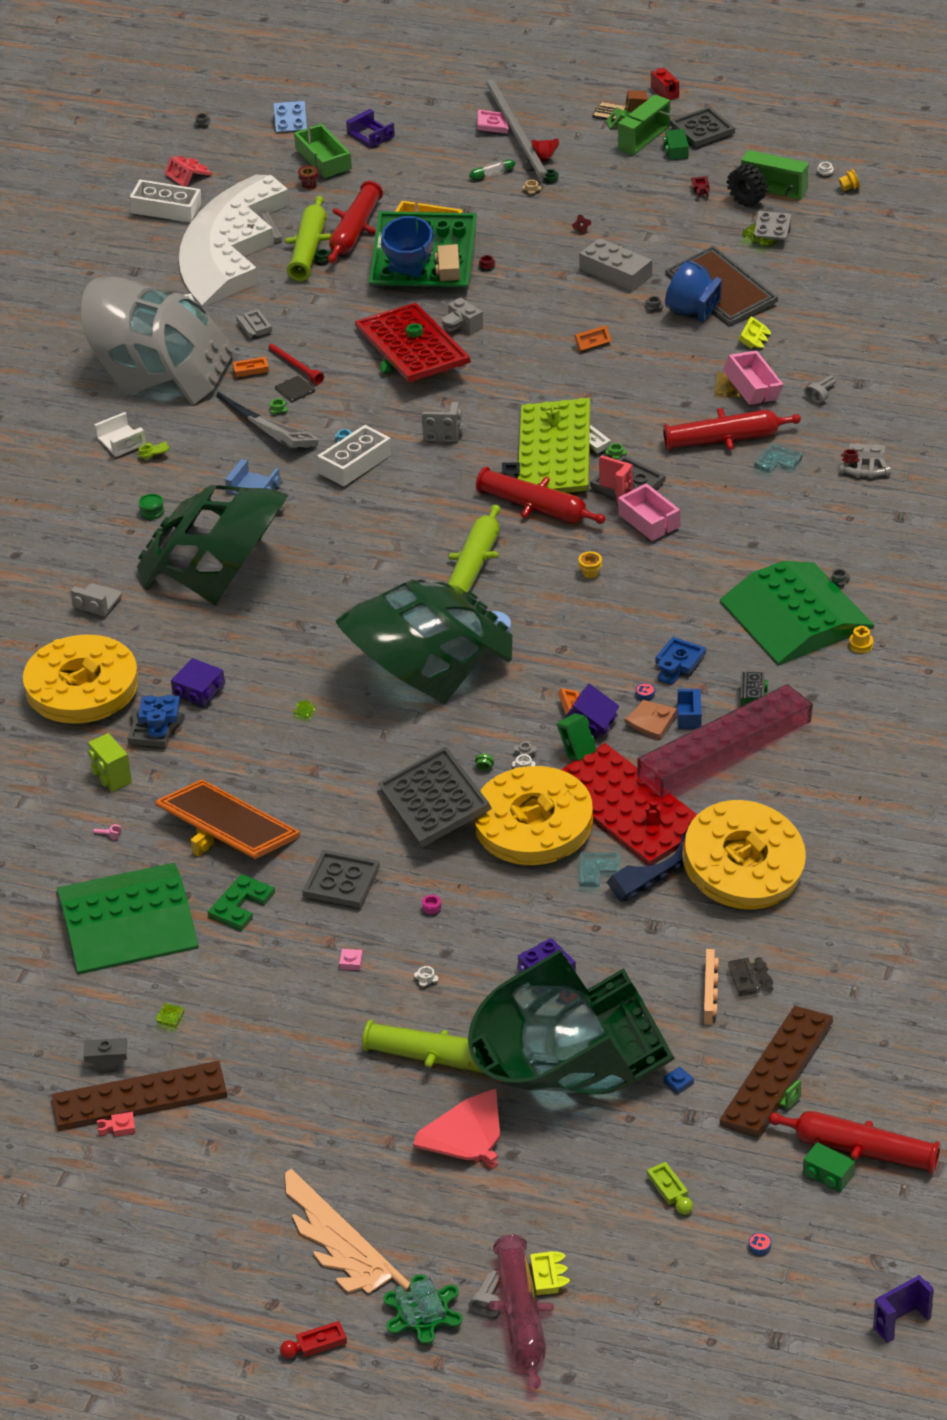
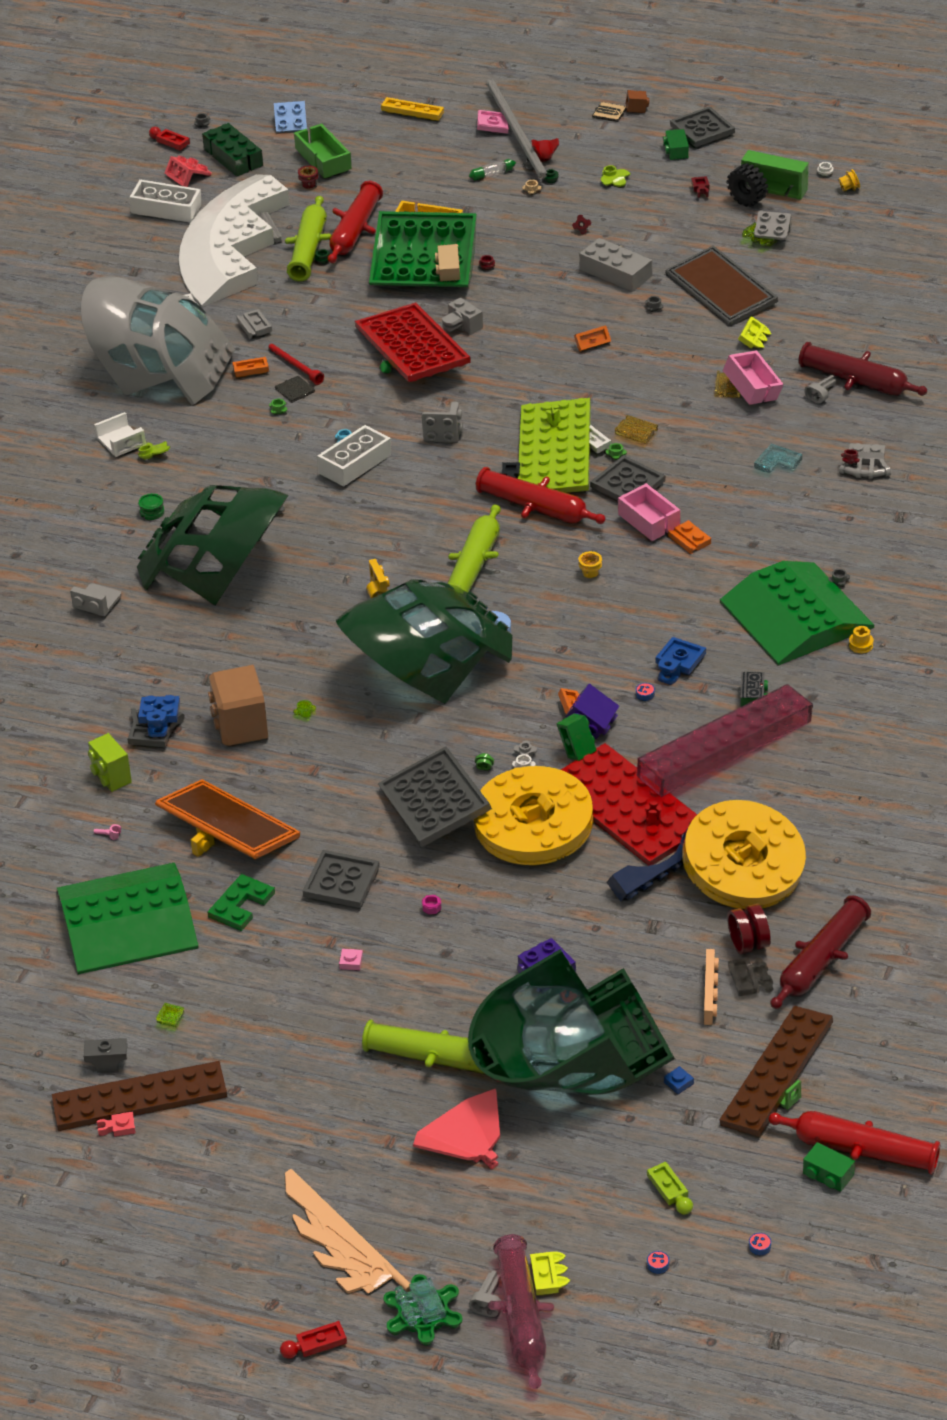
yellow piece [23,635,139,723] -> none
dark purple brick [171,658,225,706] -> none
light grey plate [216,392,319,450] -> none
medium blue panel [225,459,281,495] -> none
dark purple panel [346,109,395,149] -> none
blue plate [381,216,435,278] -> none
green tile [406,324,423,337] -> none
white plate [414,966,438,987] -> none
clear light blue plate [579,852,621,887] -> none
coral bracket [599,455,633,503] -> none
bright green bracket [606,107,630,129] -> none
bright green piece [617,95,670,156] -> none
nougat plate [624,700,678,740] -> none
red brick [651,67,679,100] -> none
red piece [663,408,801,451] -> none
blue plate [665,260,722,323] -> none
blue panel [677,689,702,729] -> none
dark purple panel [873,1275,934,1343] -> none
none -> red plate [149,127,190,151]
none -> dark green piece [202,123,263,177]
none -> medium nougat plate [208,665,269,746]
none -> yellow plate [366,559,390,599]
none -> yellow plate [381,97,444,121]
none -> lime plate [601,165,631,187]
none -> clear yellow plate [615,415,658,444]
none -> tile [647,1251,670,1274]
none -> orange plate [668,520,711,554]
none -> dark red wheel [727,904,771,954]
none -> dark red piece [770,895,871,1009]
none -> dark red piece [798,342,927,396]

